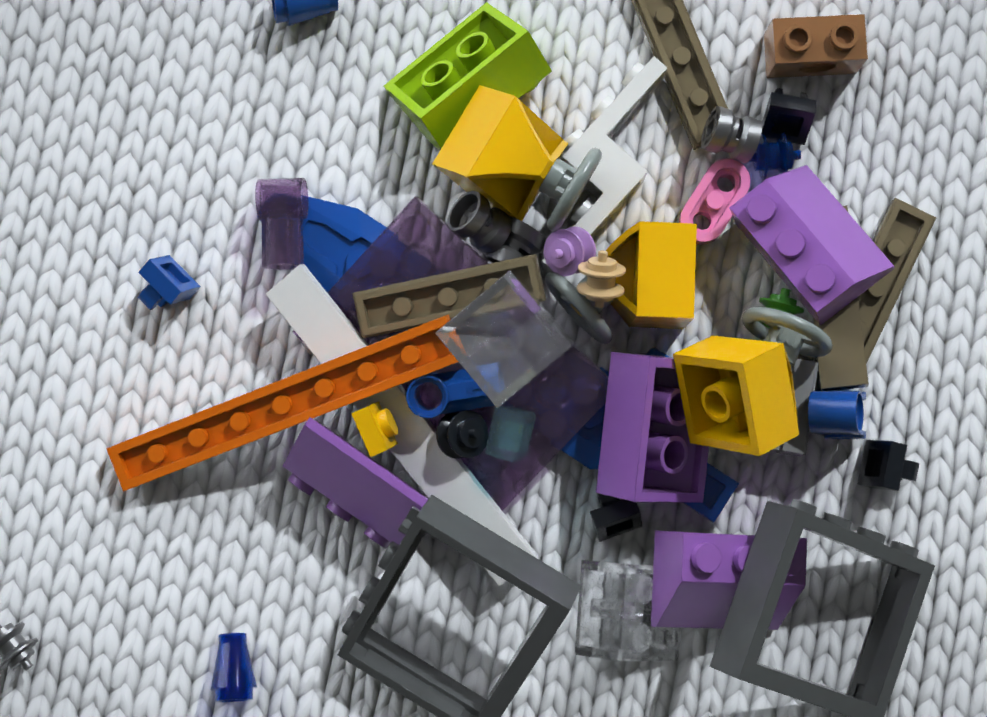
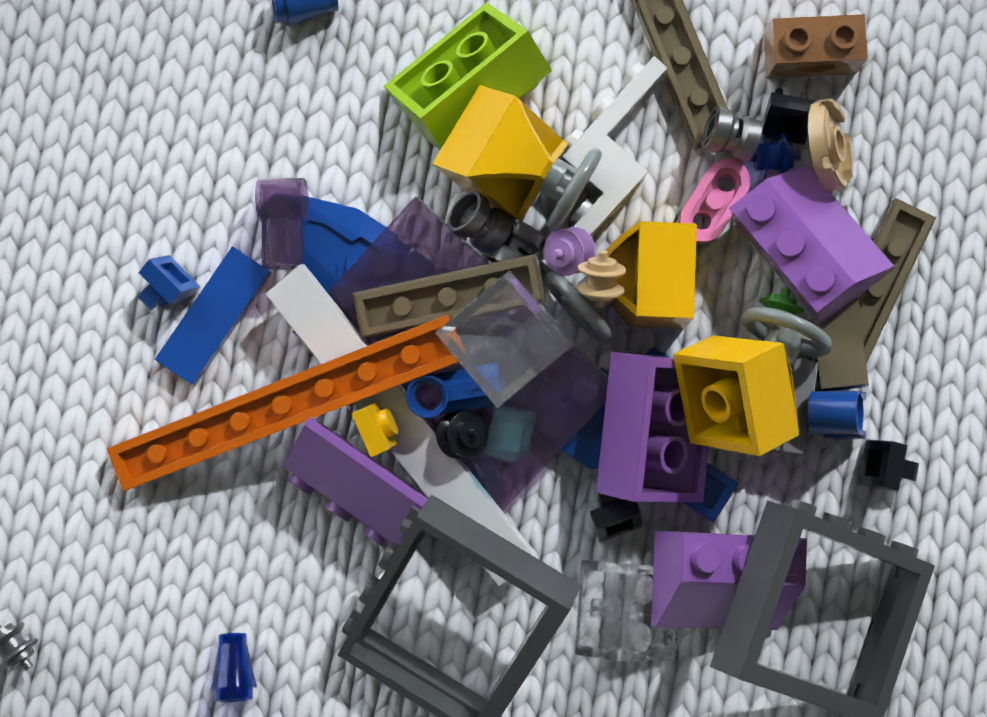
none -> blue tile [154,246,272,386]
none -> tan tile [808,98,853,193]

